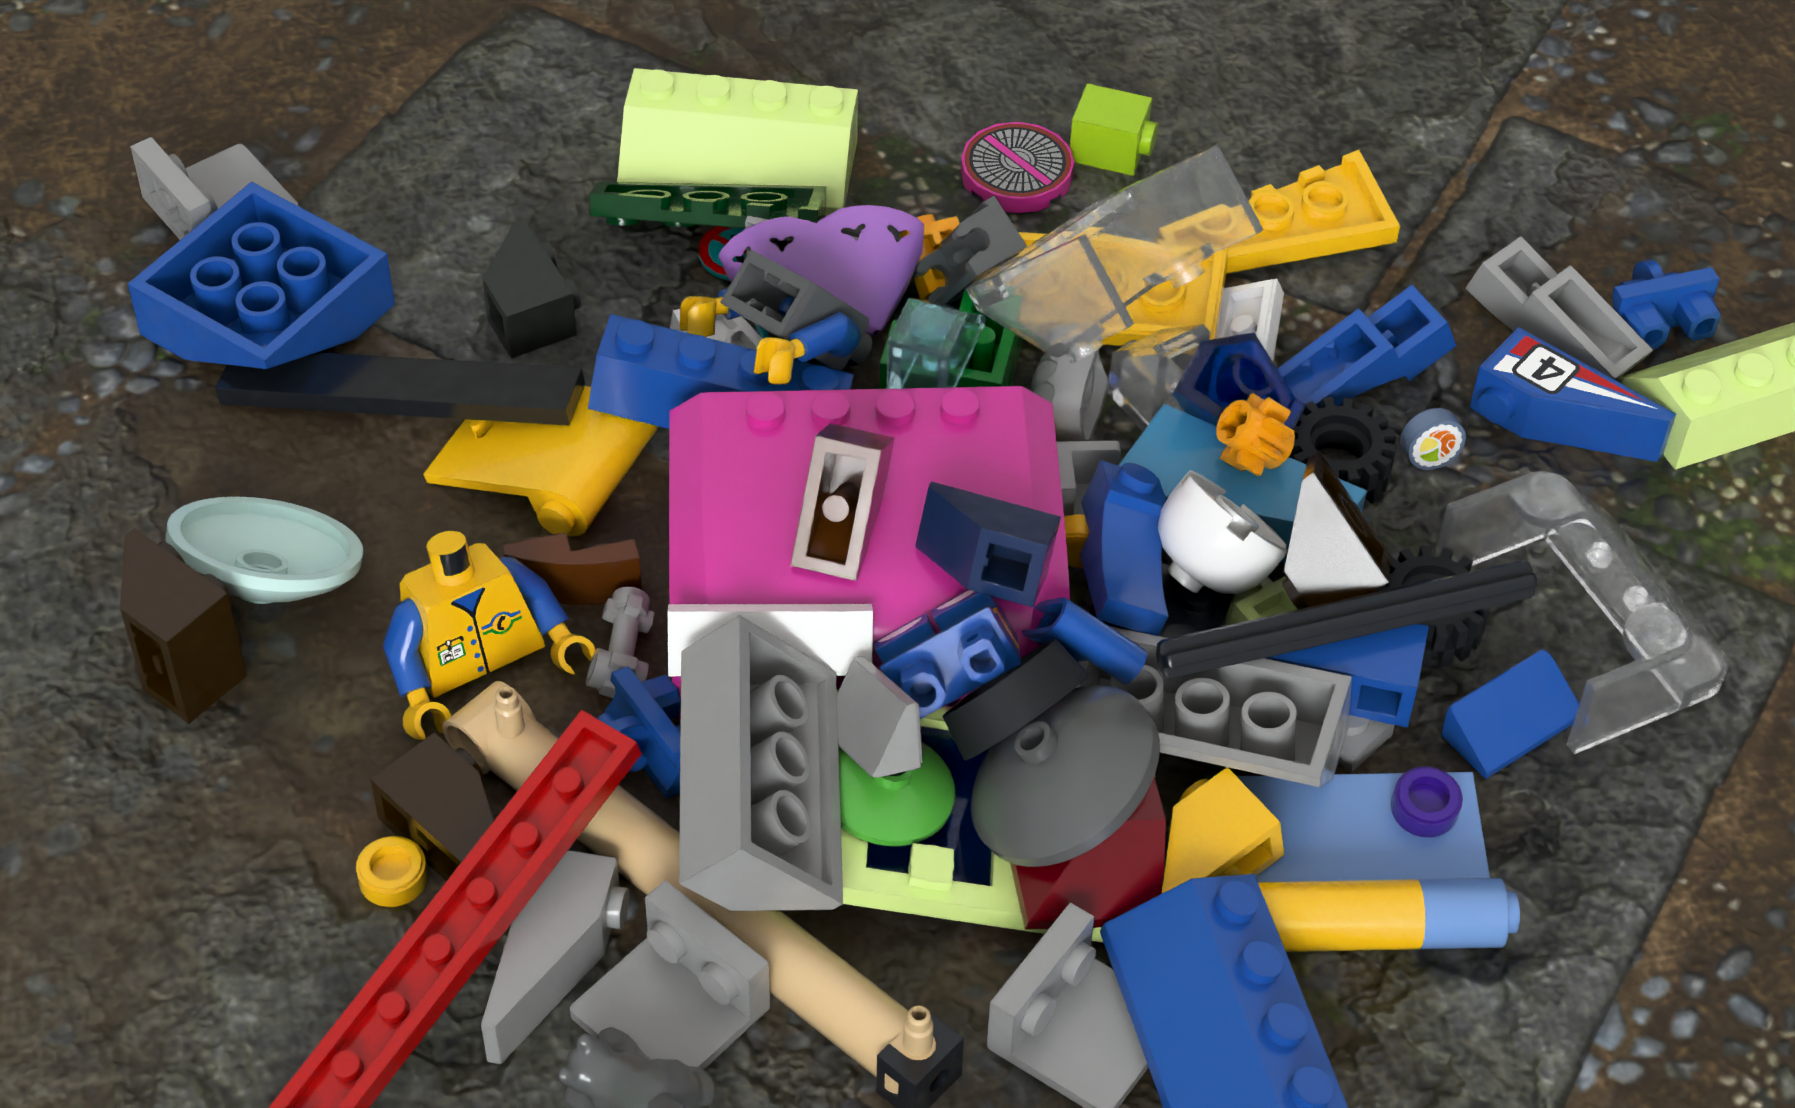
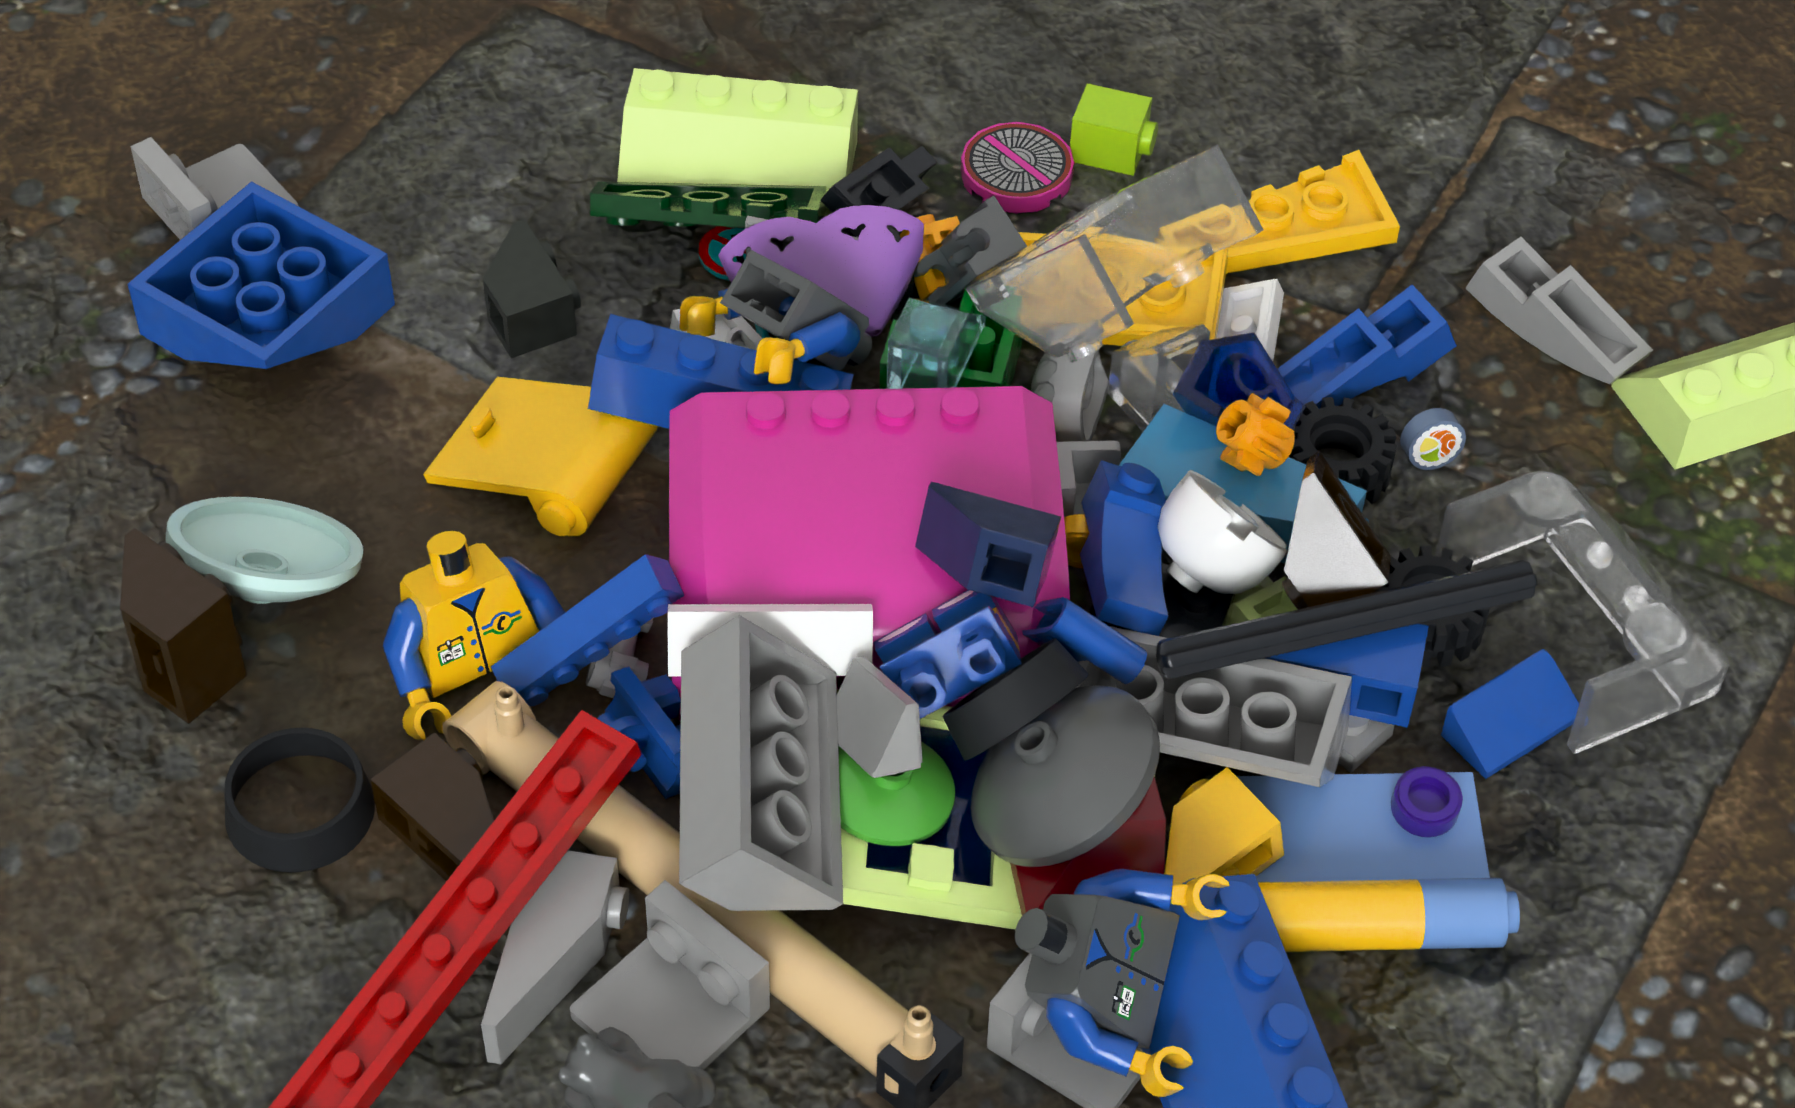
black tile [215,353,585,425] -> none
yellow tile [356,836,428,907] -> none
reddish brown slope [502,532,642,605] -> none
slope [790,423,895,581] -> none
blue slope [1470,327,1676,462] -> none
blue hips [1612,259,1721,349] -> none
none -> black tyre [224,728,375,872]
none -> blue piece [491,554,684,706]
none -> black hinge [820,146,937,237]
none -> torso [1015,869,1230,1097]

